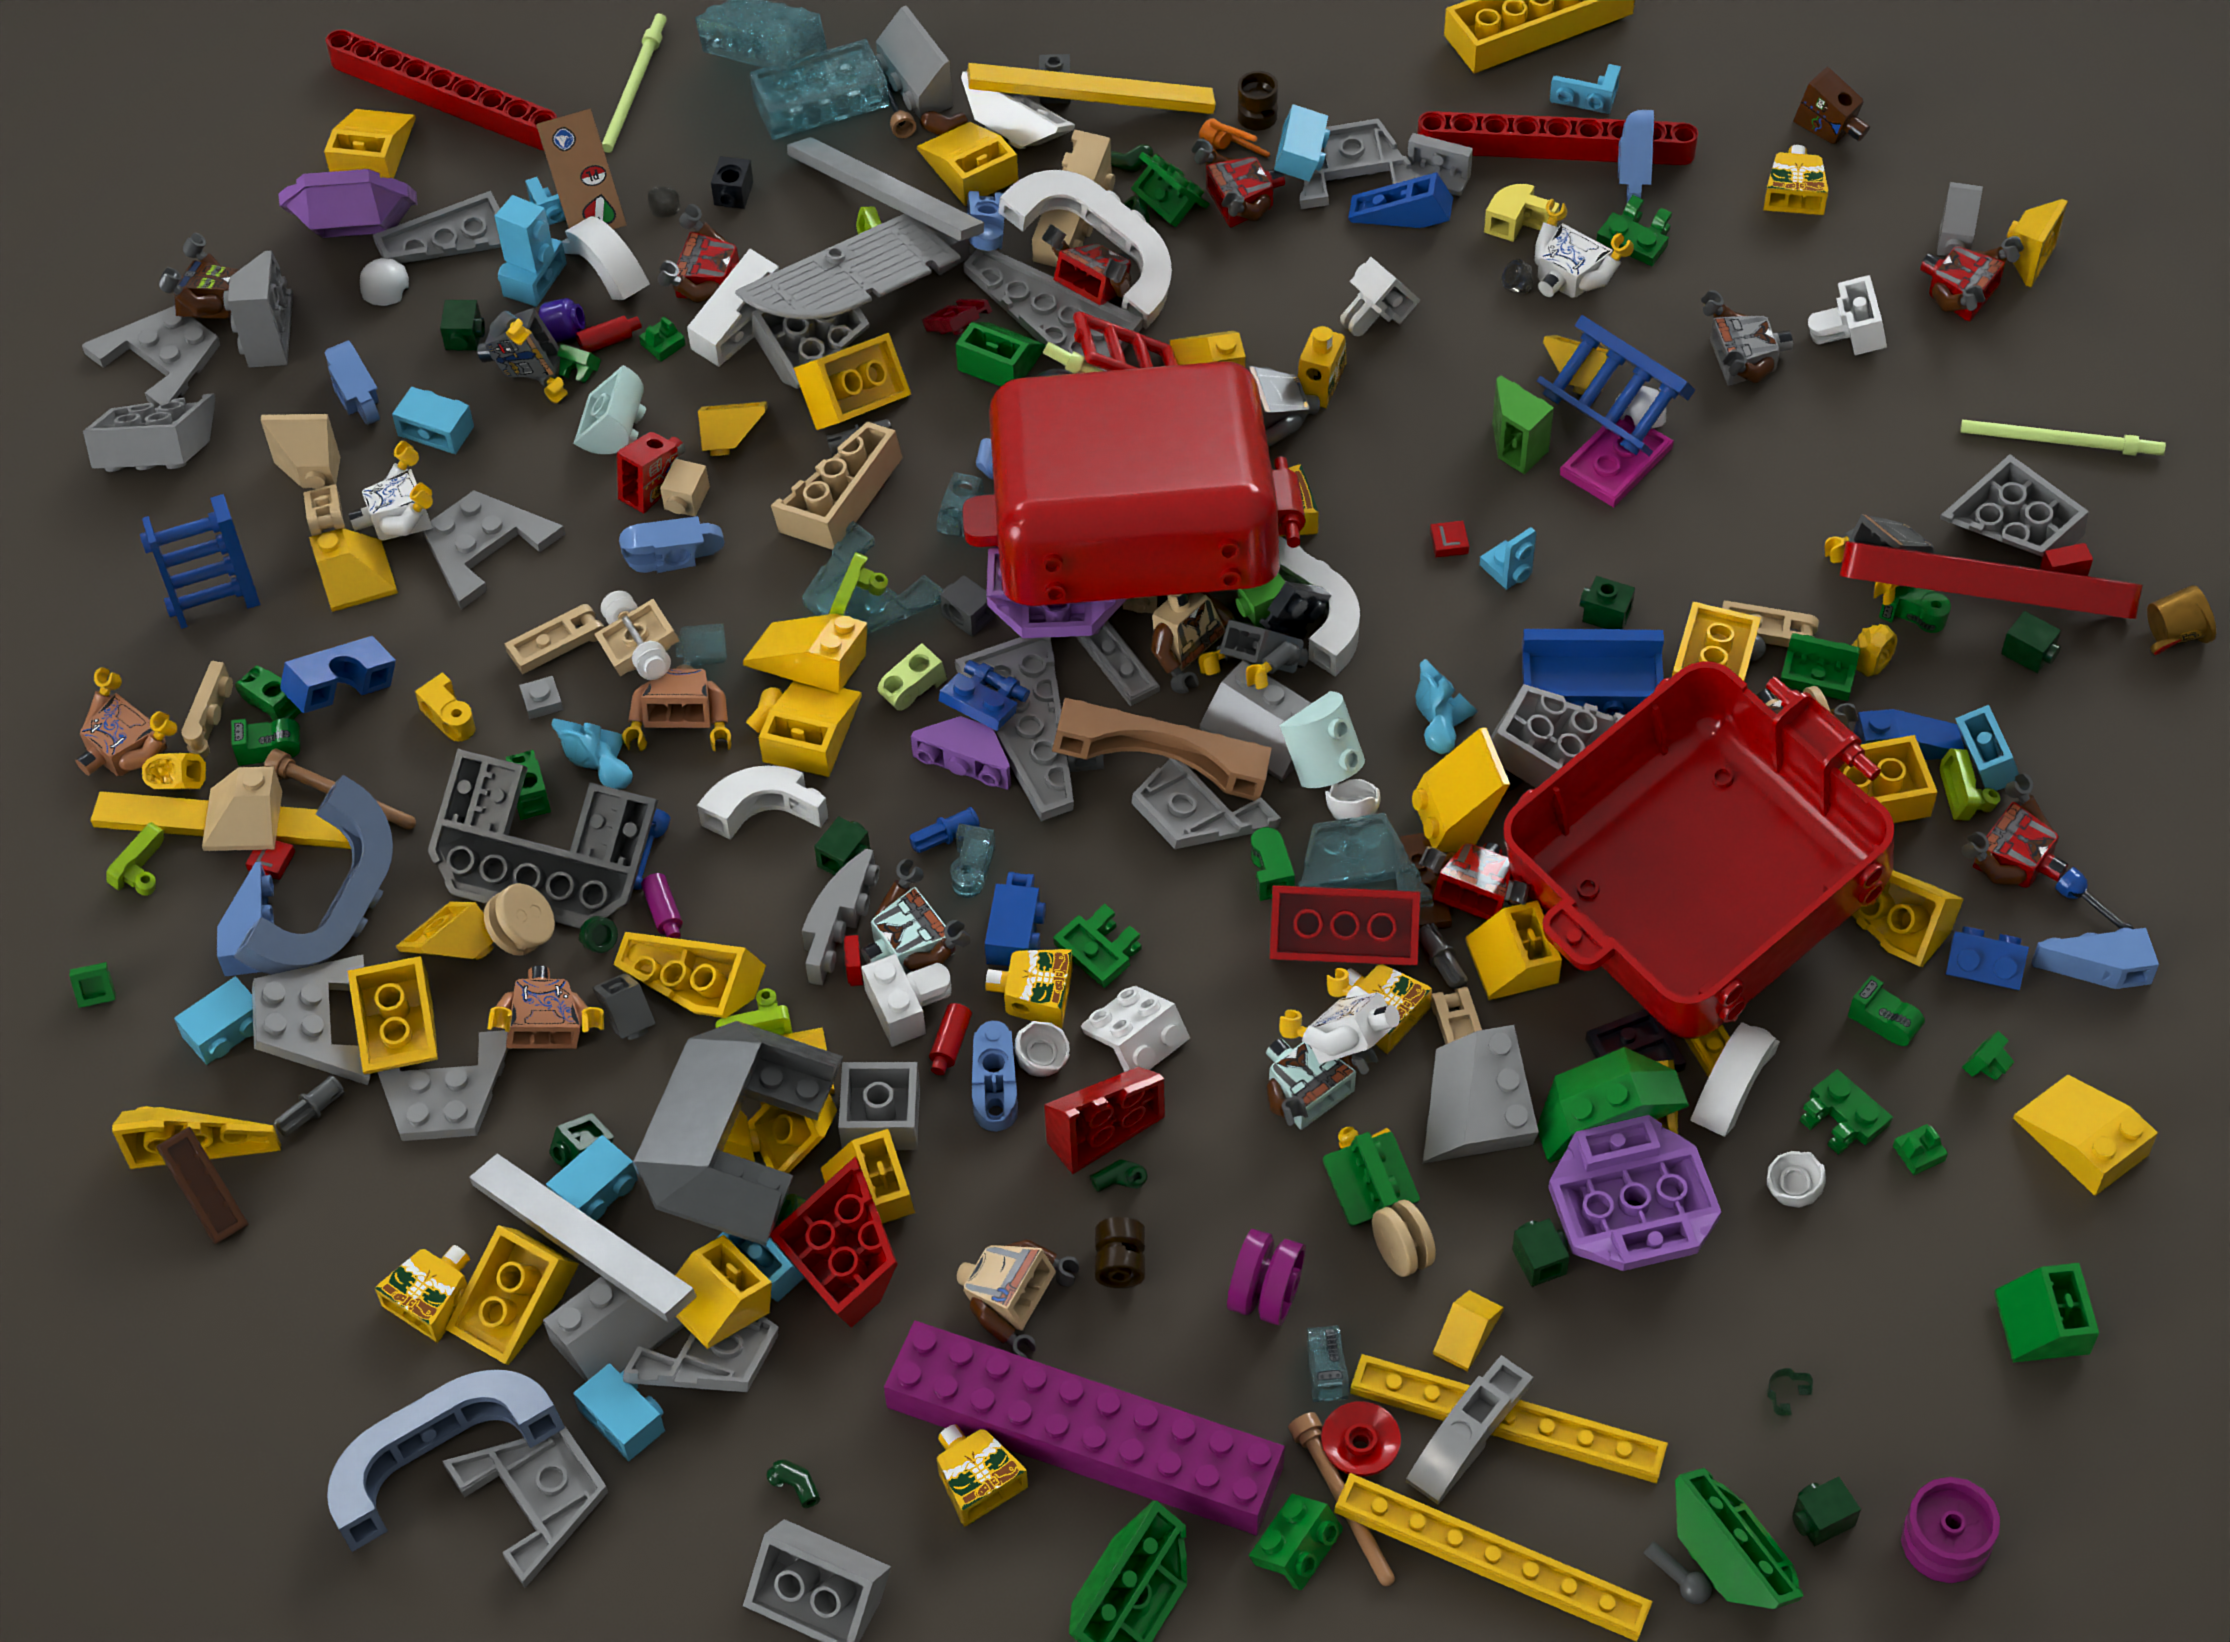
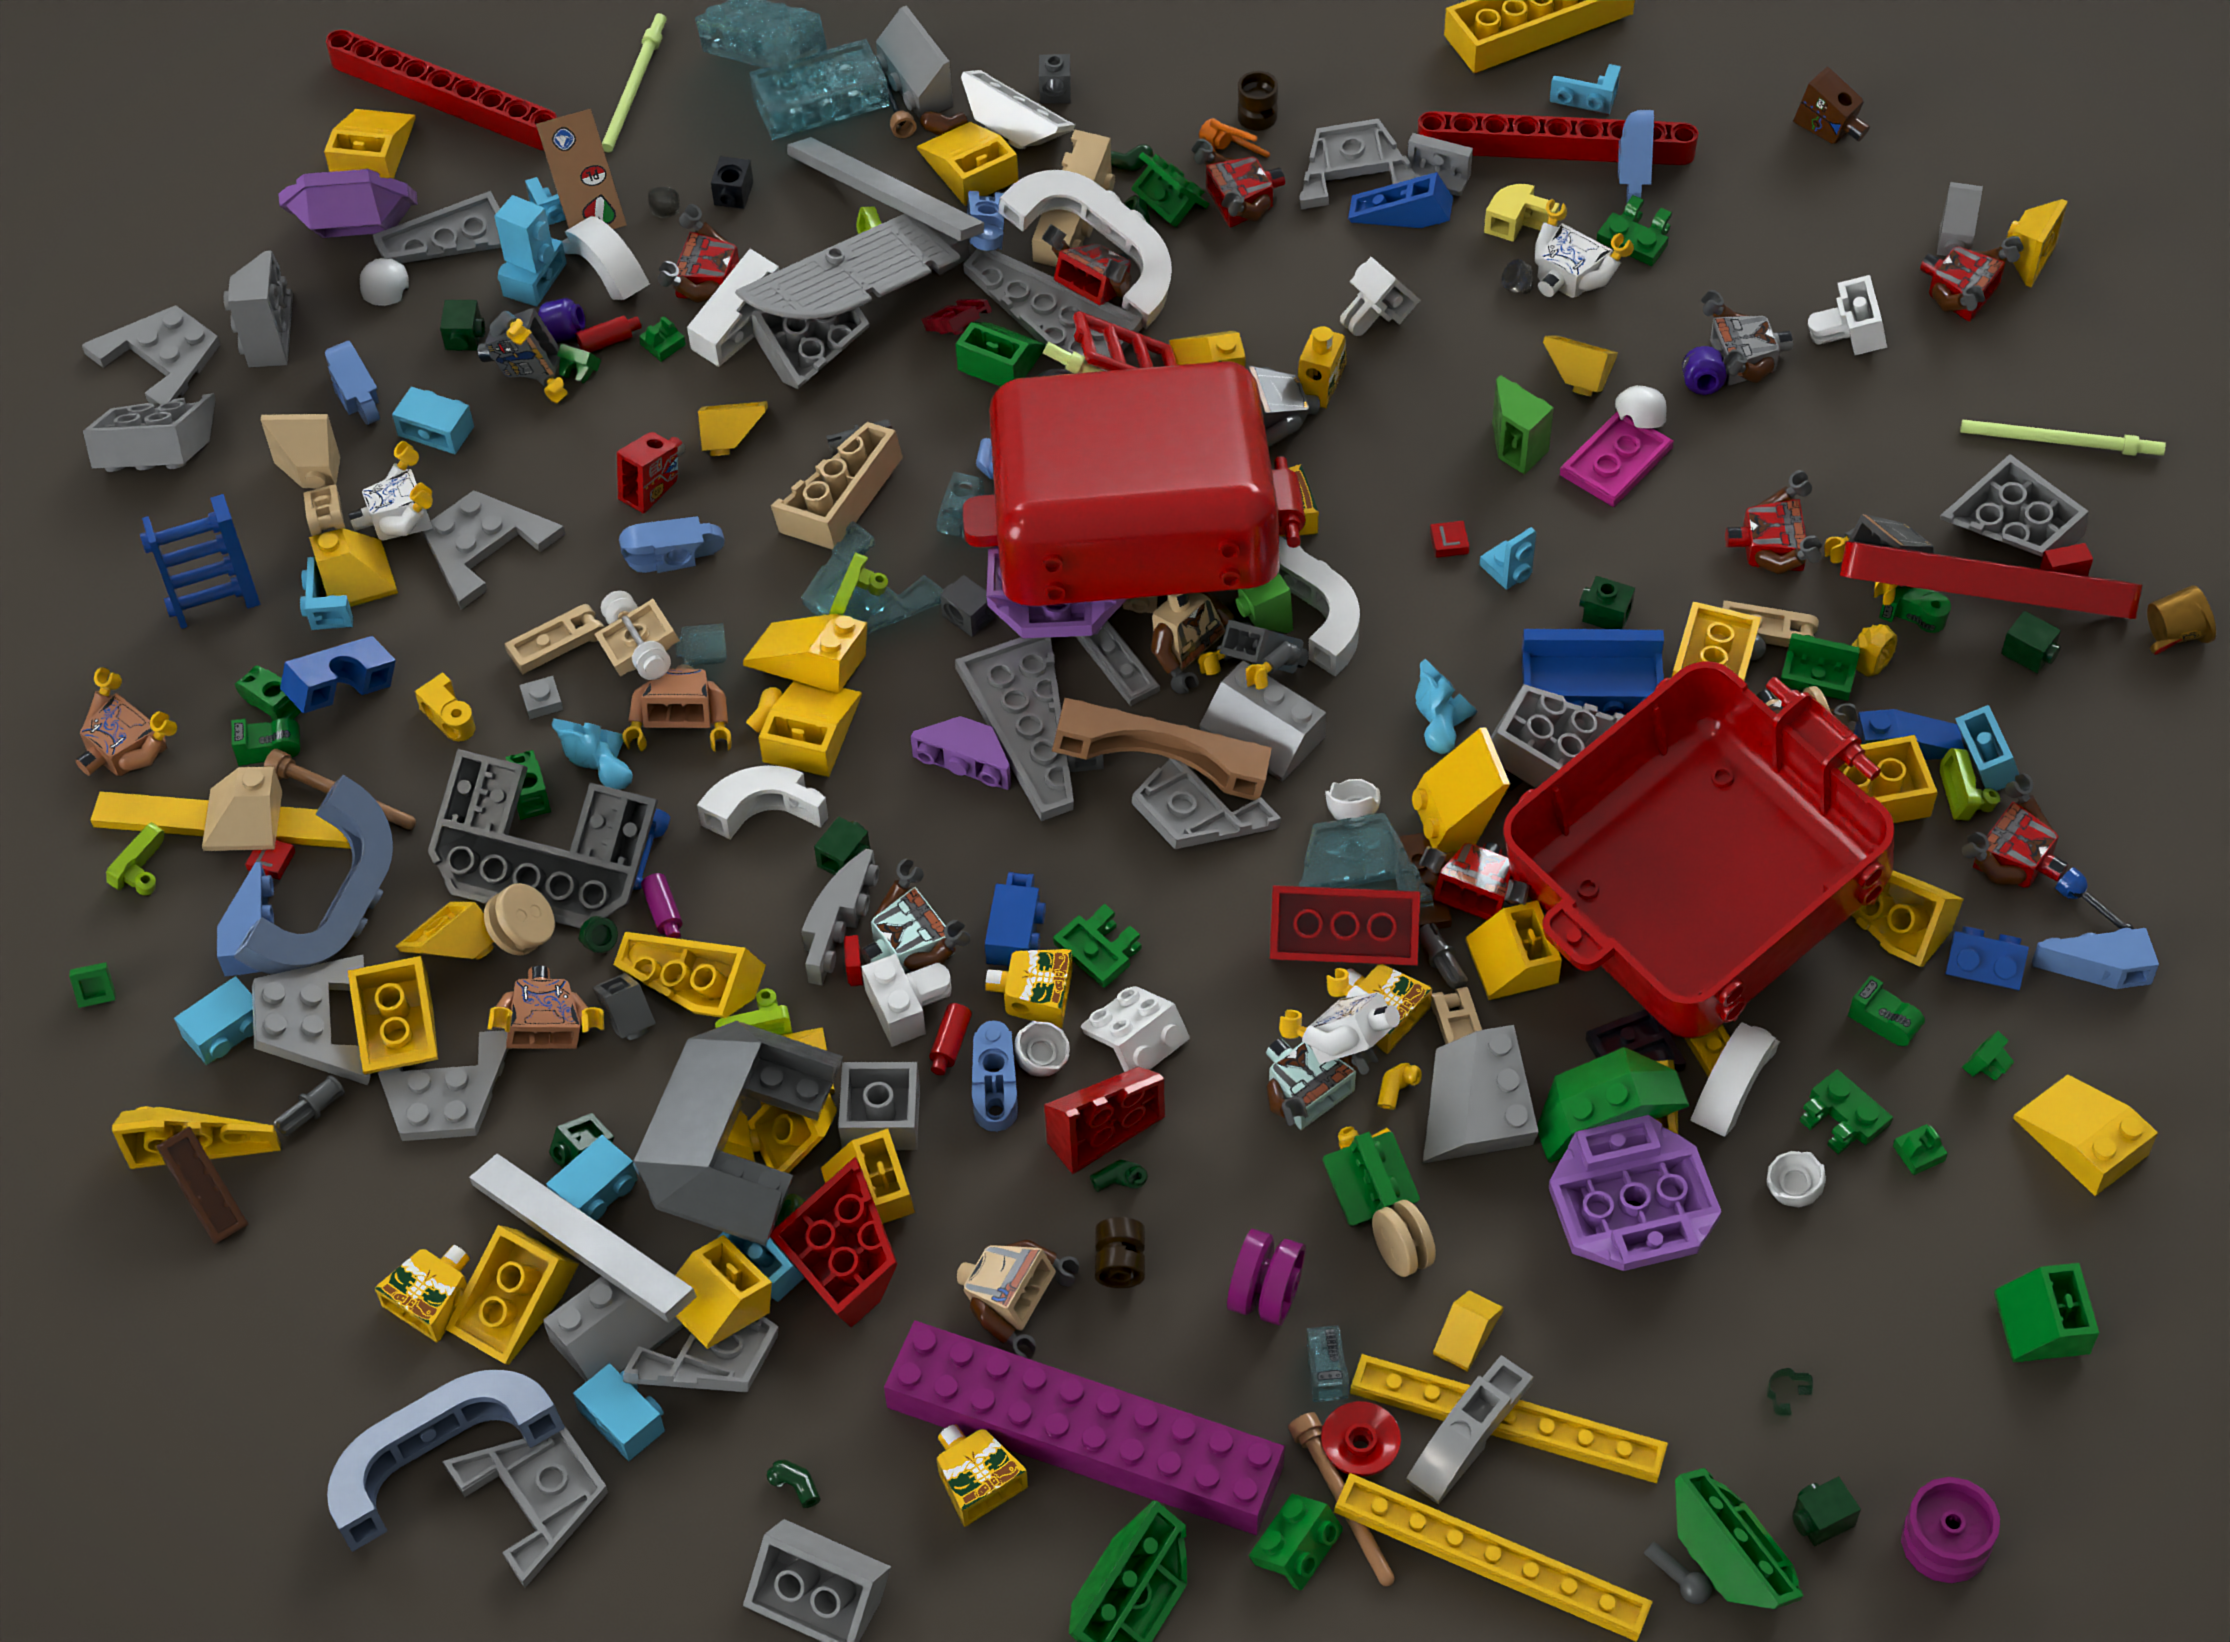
yellow rock [142,753,206,790] -> none
torso [159,233,239,319] -> none
tan plate [181,661,233,759] -> none
light aqua brick [573,365,646,454] -> none
tan brick [660,459,710,517] -> none
yellow slope [793,333,912,430] -> none
yellowish green leg [878,643,947,711] -> none
blue axle [909,807,980,853] -> none
blue plate [938,660,1030,731] -> none
clear light blue leg [950,823,996,898] -> none
yellow tile [967,63,1216,114] -> none
green leg [1251,827,1295,901] -> none
black plate [1259,581,1332,635] -> none
medium azure brick [1274,104,1330,182] -> none
light aqua brick [1279,691,1365,788] -> none
dark green brick [1512,1218,1570,1287] -> none
blue fence [1537,315,1695,457] -> none
torso [1763,145,1828,215] -> none
none -> medium azure bracket [300,557,353,630]
none -> yellow arm [1377,1063,1422,1110]
none -> dark purple head [1682,346,1727,395]
none -> torso [1725,470,1822,574]

